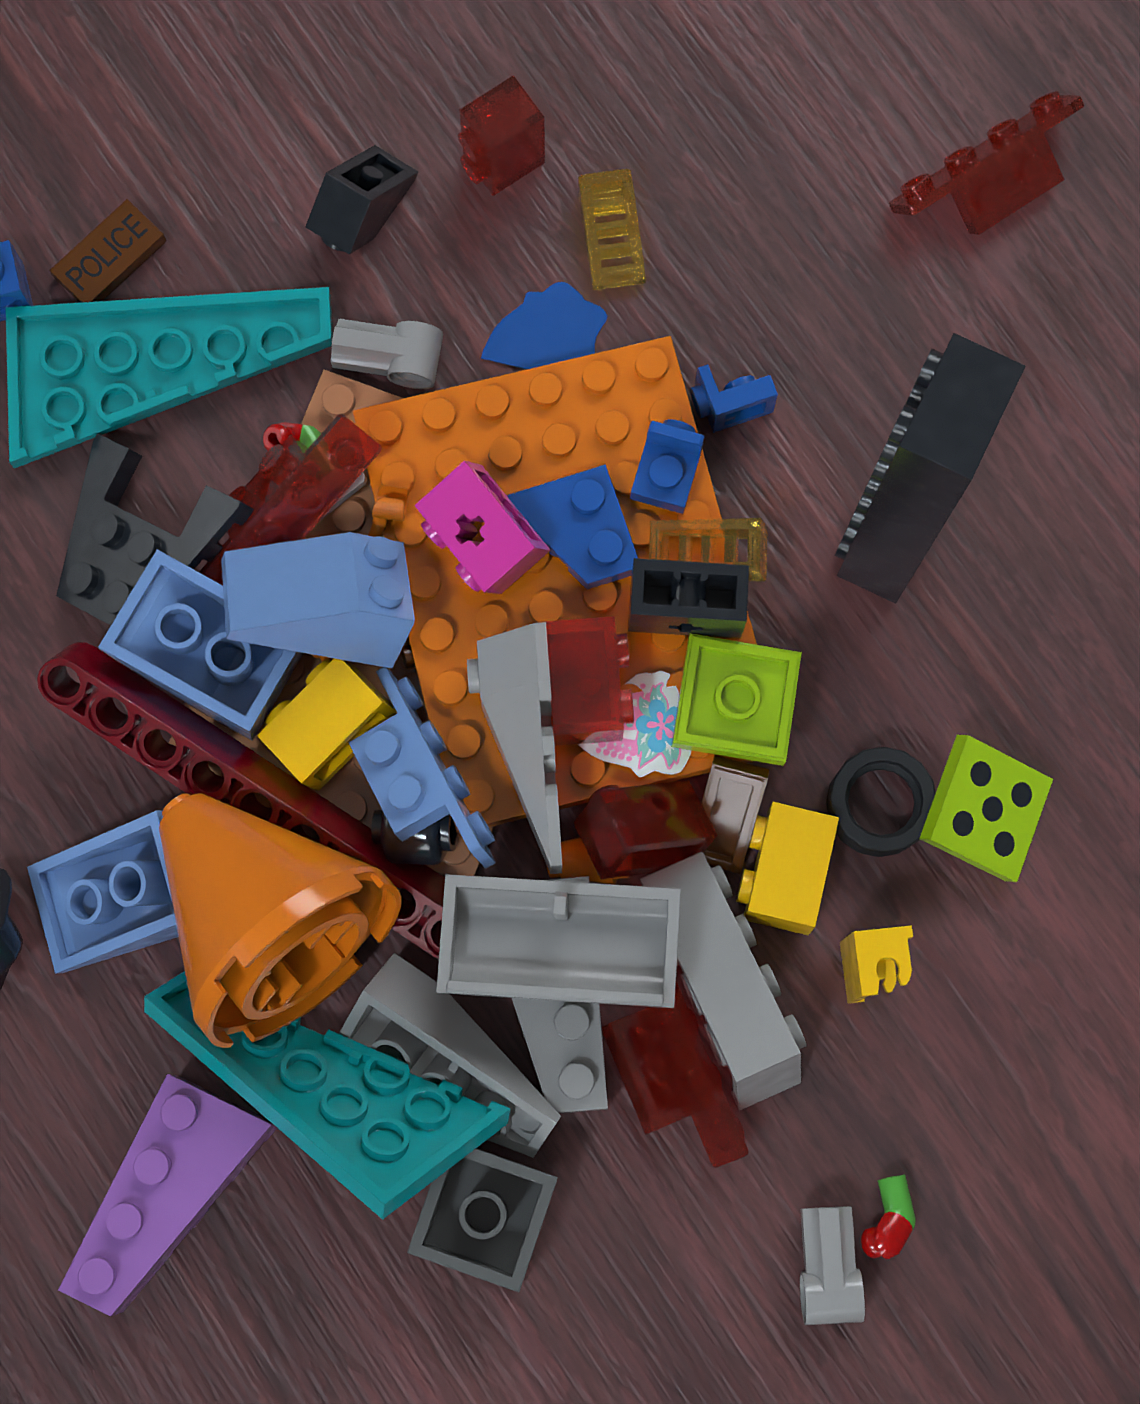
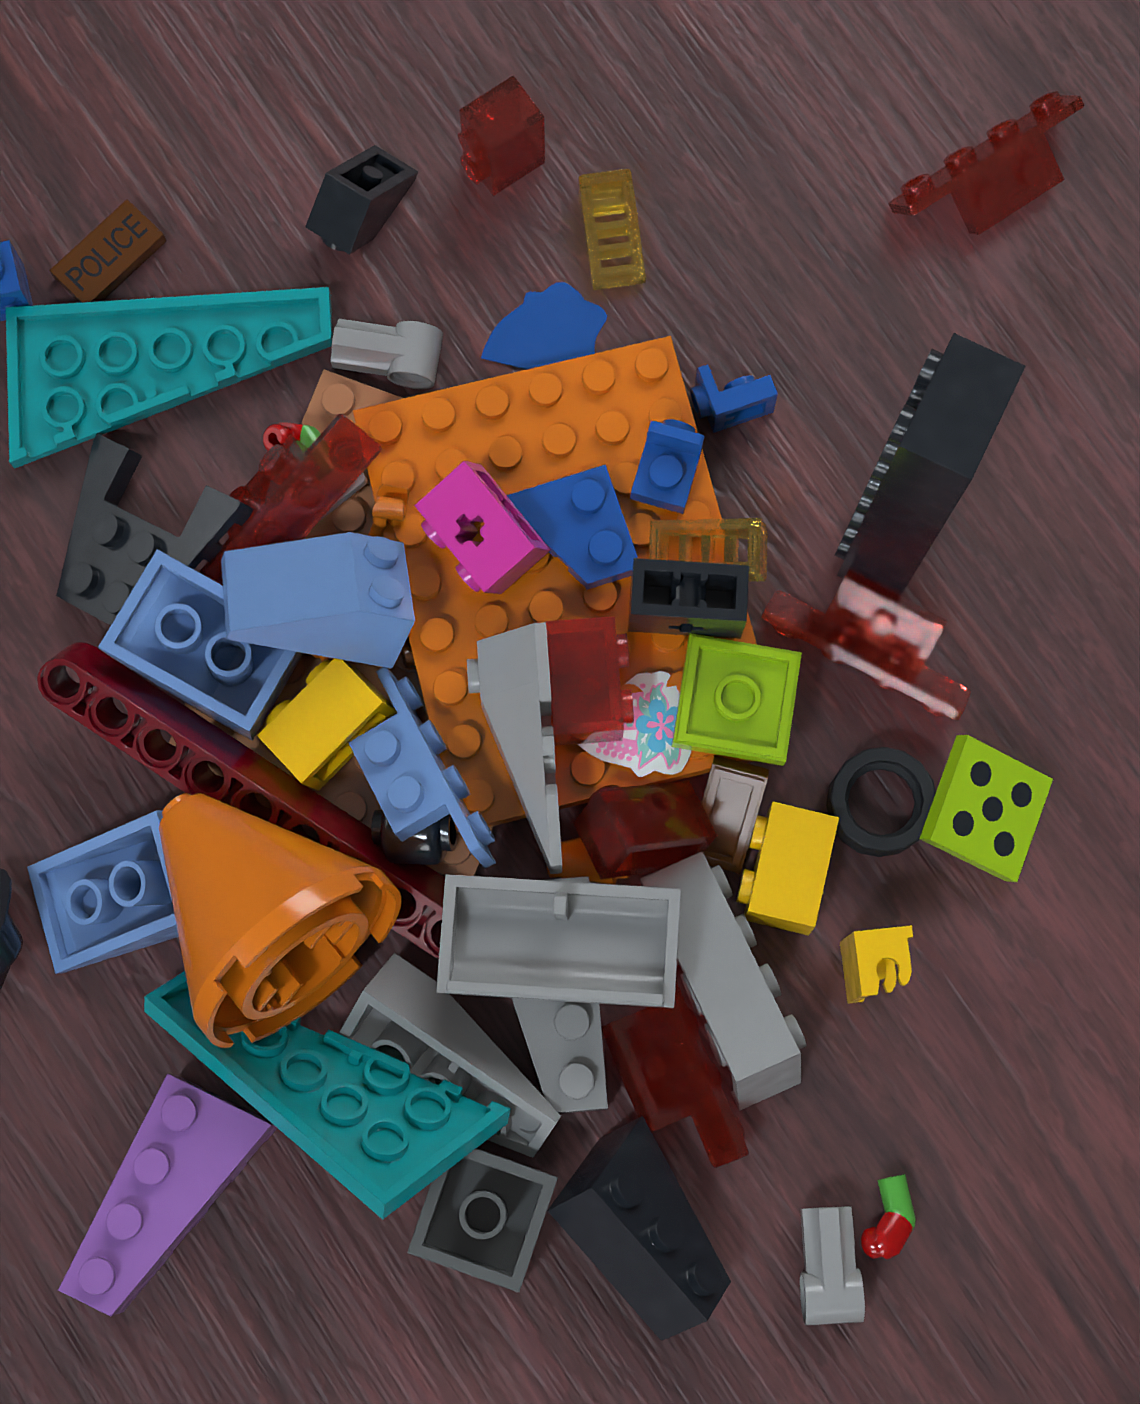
none -> black wedge [547,1115,731,1341]
none -> clear red bracket [761,570,971,720]

